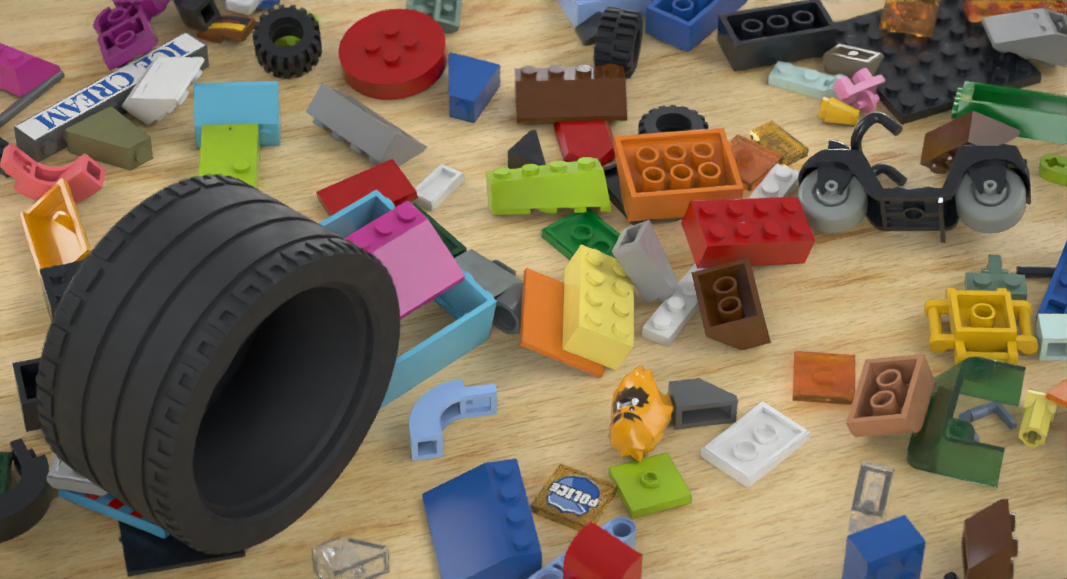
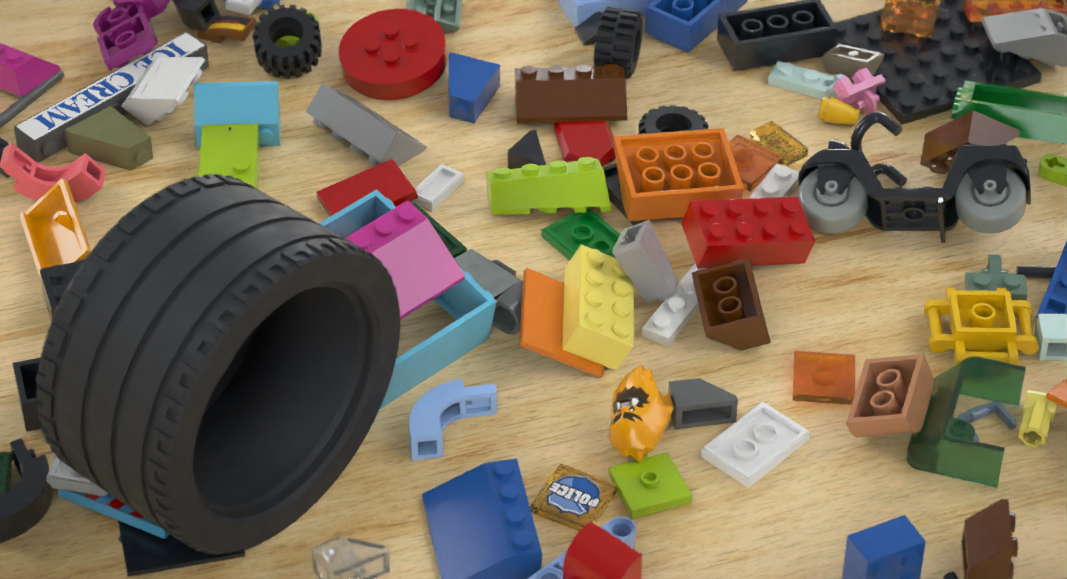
clear slope [848,460,894,533] -> none

